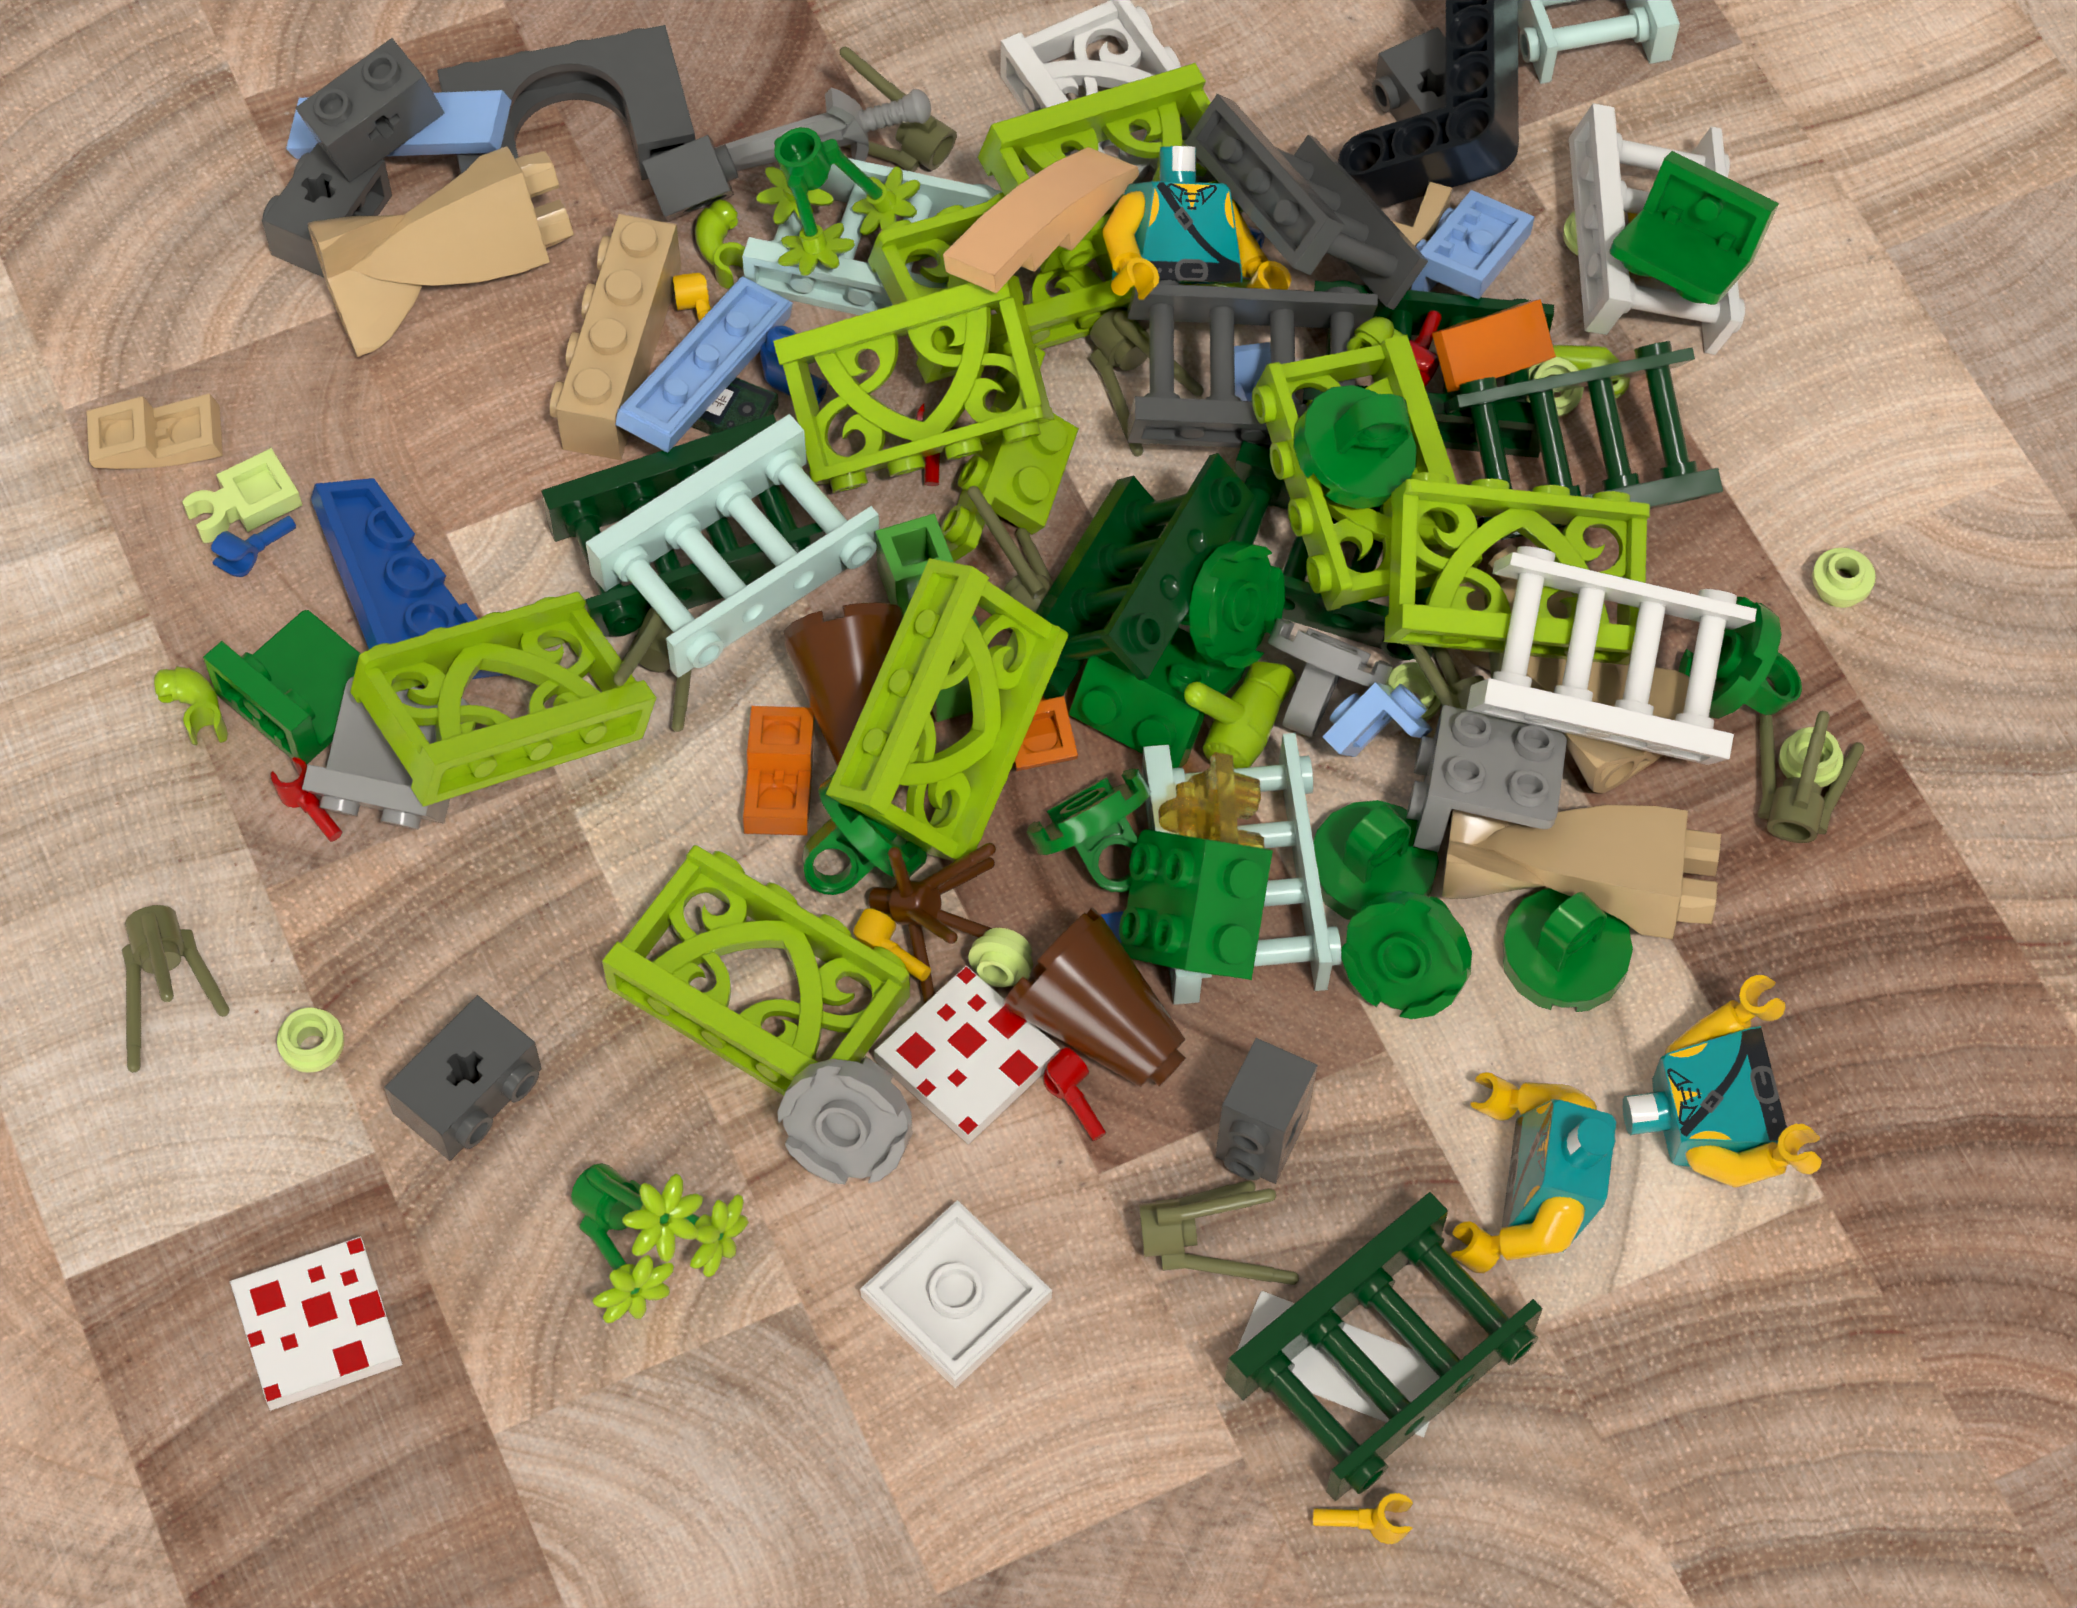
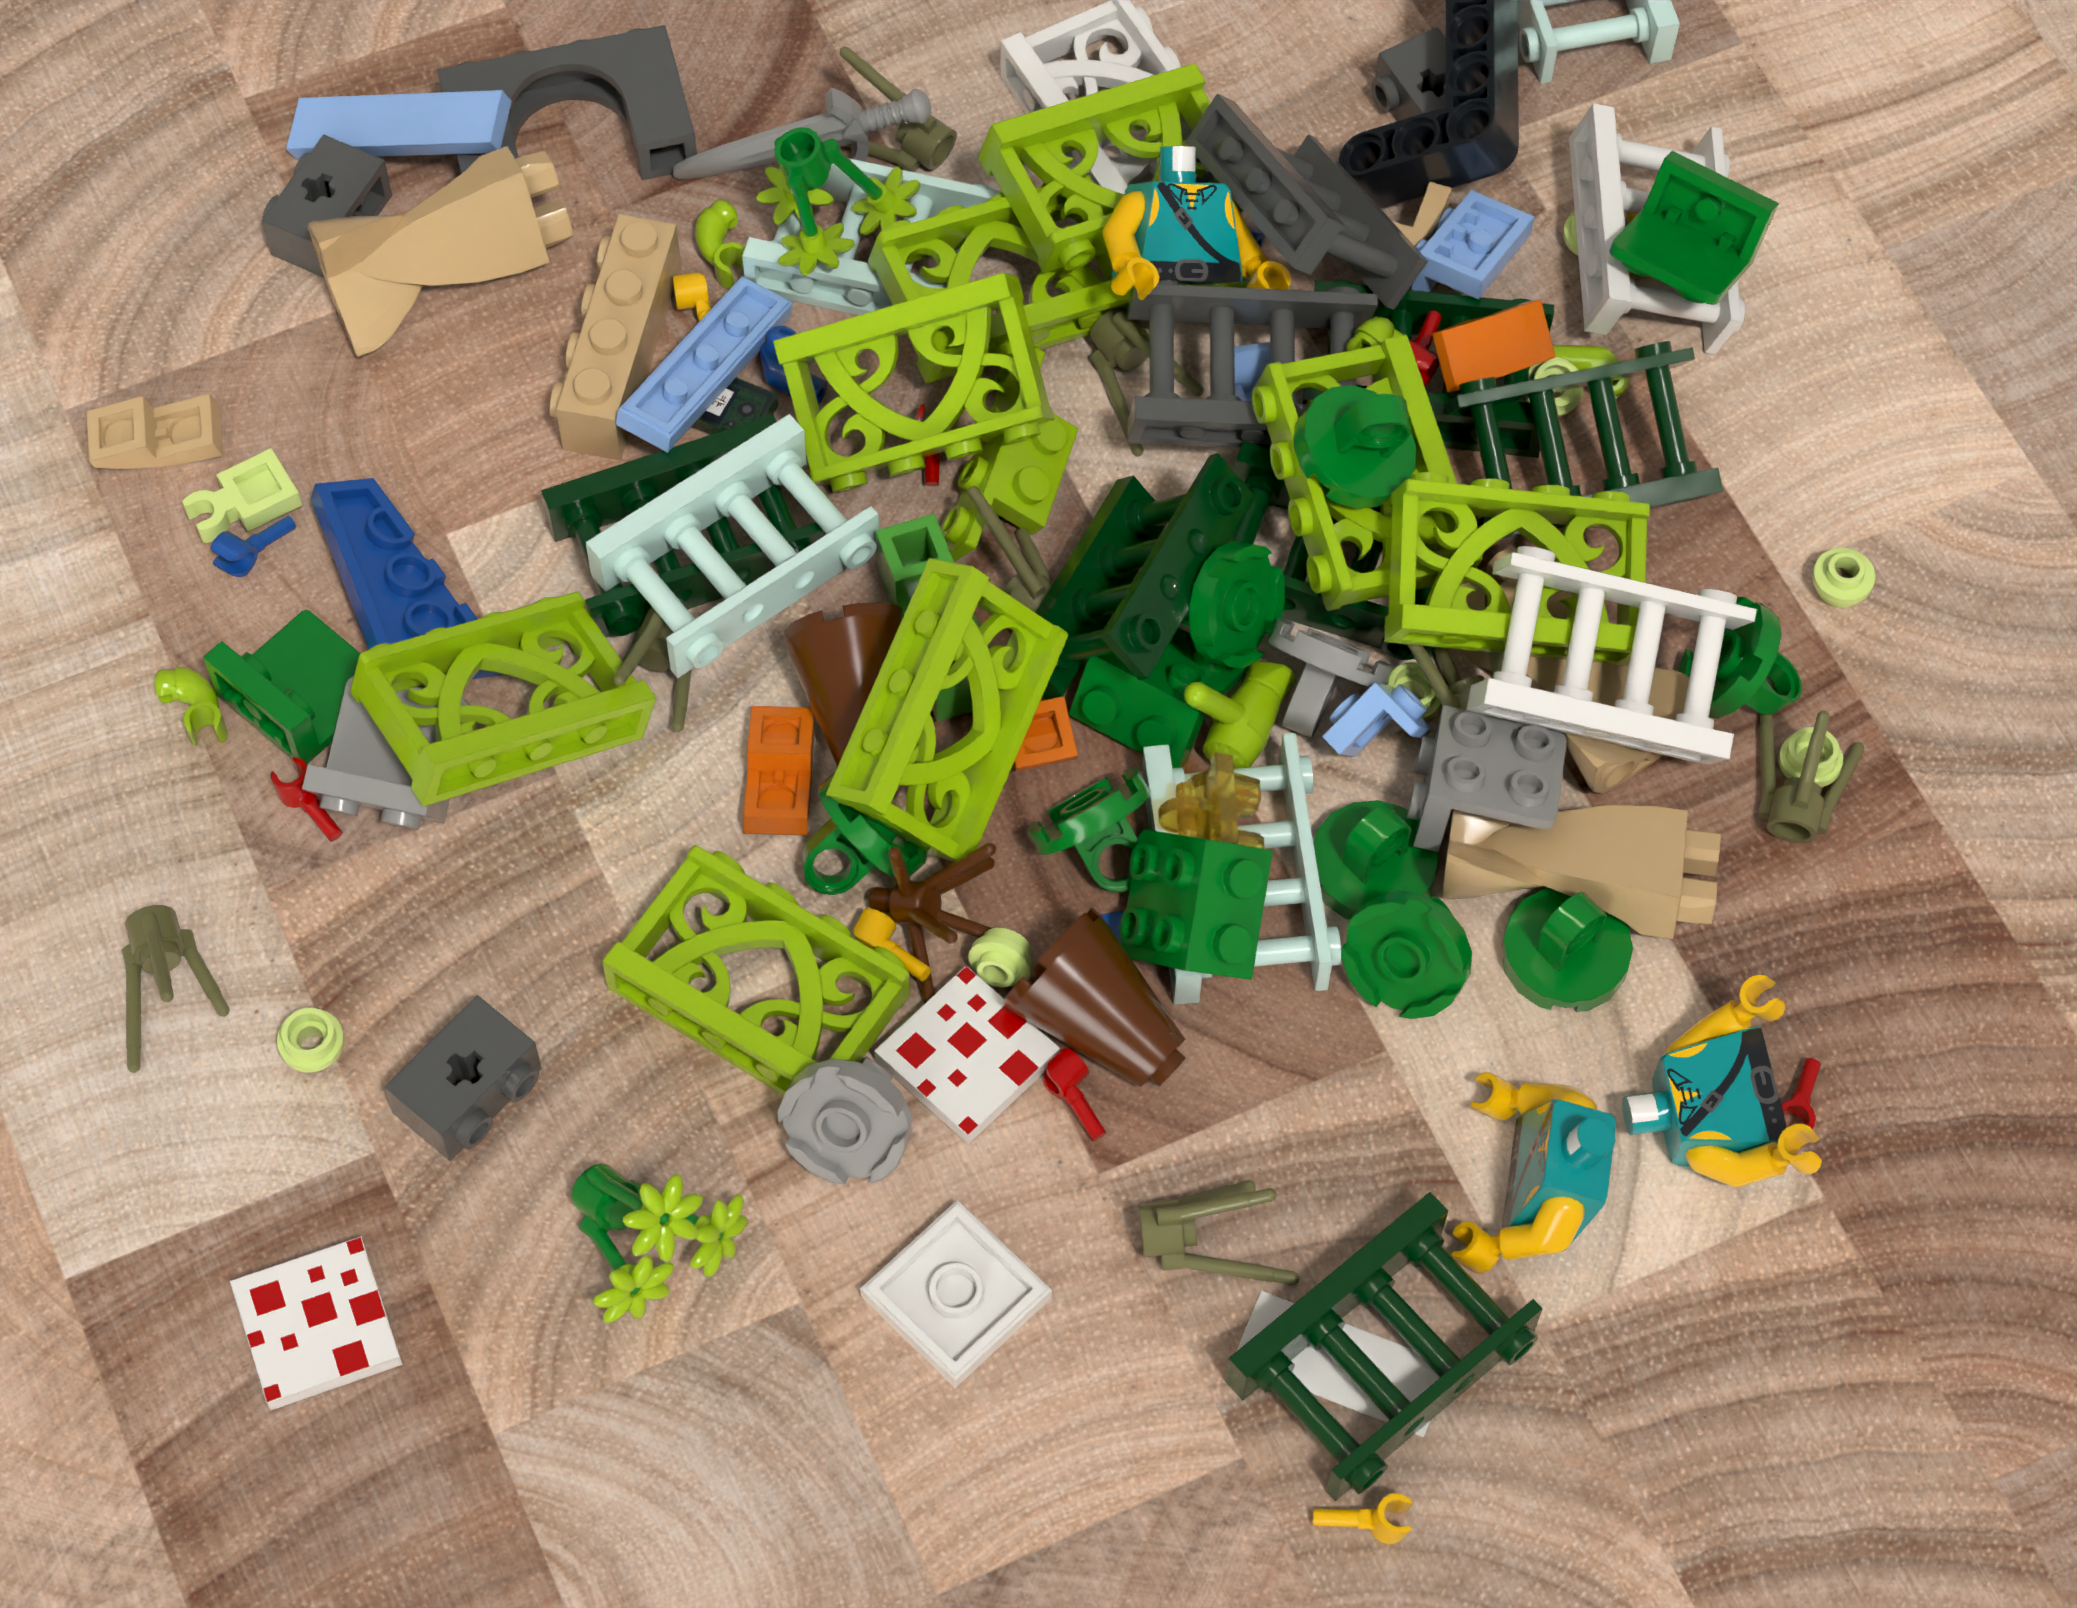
dark grey brick [295,38,445,183] -> none
dark grey brick [642,135,739,221] -> none
light nougat slope [943,147,1139,293] -> none
dark grey brick [1215,1038,1318,1184] -> none
none -> red hand [1781,1058,1821,1130]

